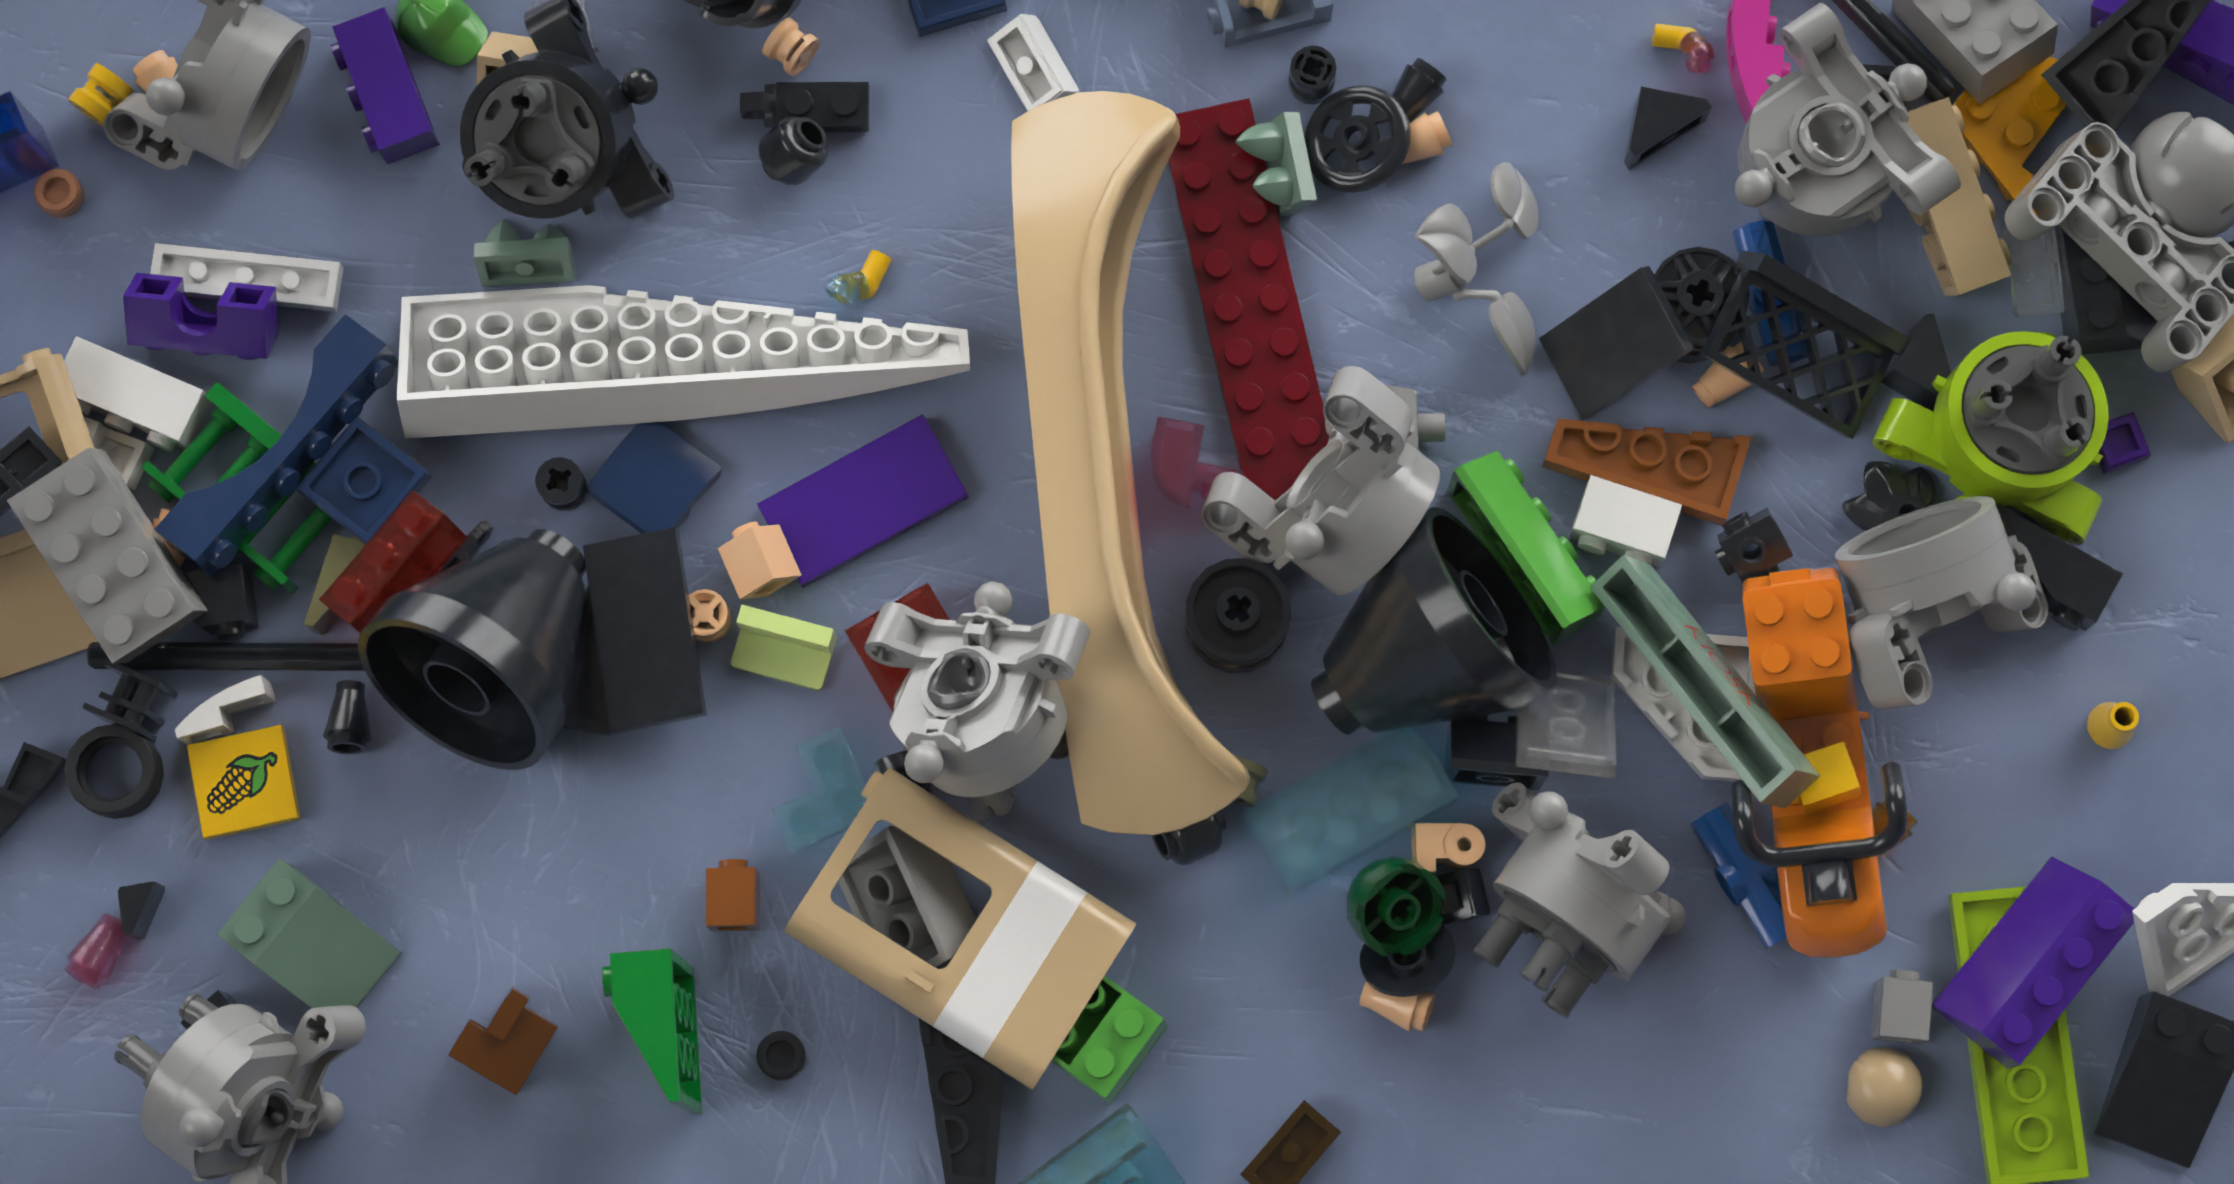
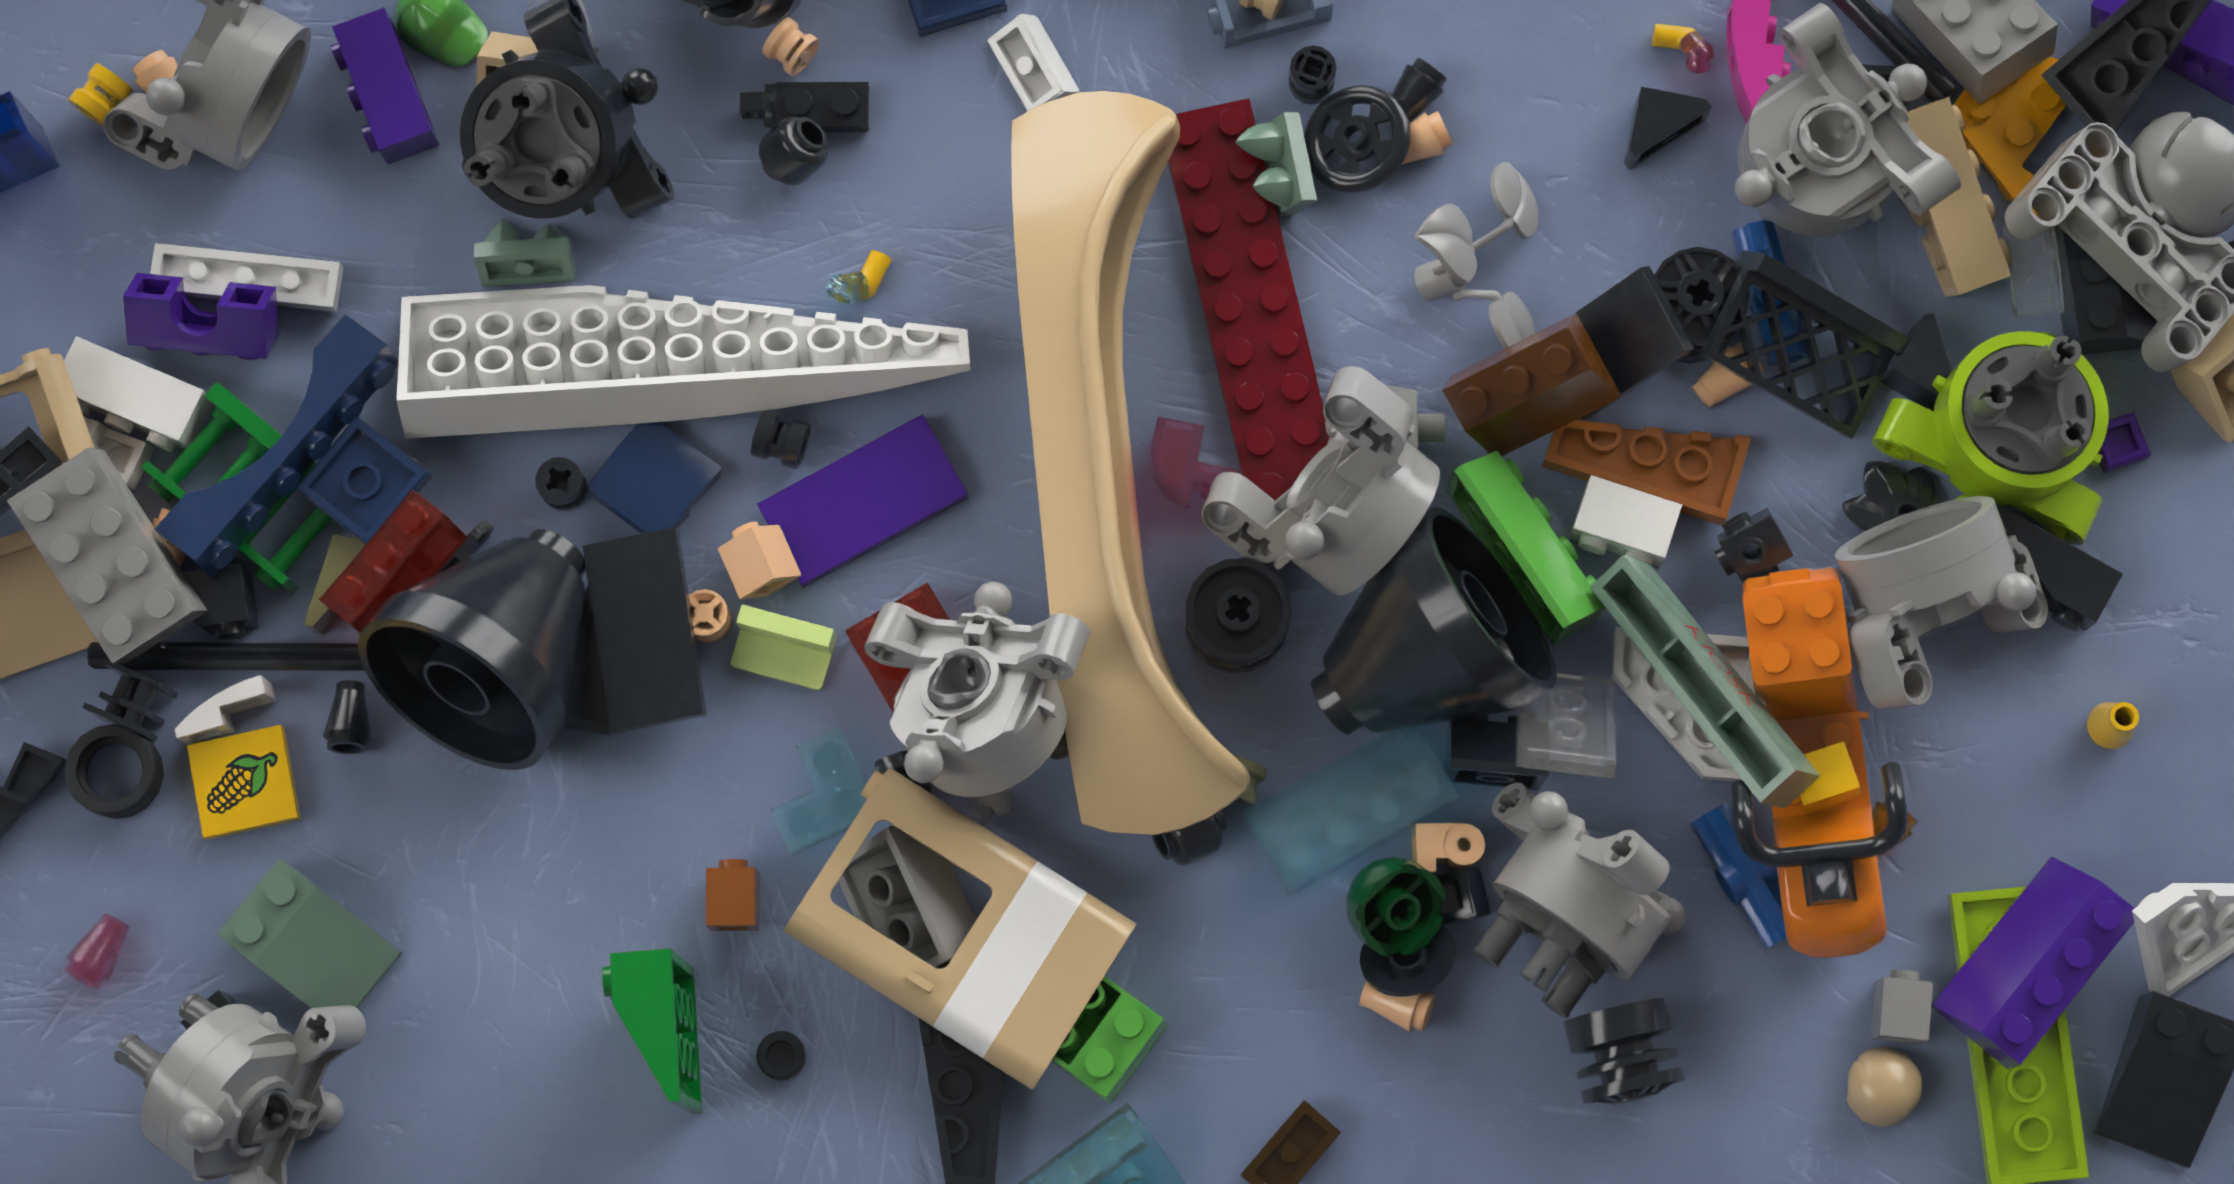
nougat tile [34,169,84,218] -> none
black slope [117,881,165,940] -> none
reddish brown plate [448,986,558,1095] -> none
none -> black wheel [751,410,811,469]
none -> reddish brown slope [1442,313,1622,456]
none -> black wheel [1563,998,1685,1105]

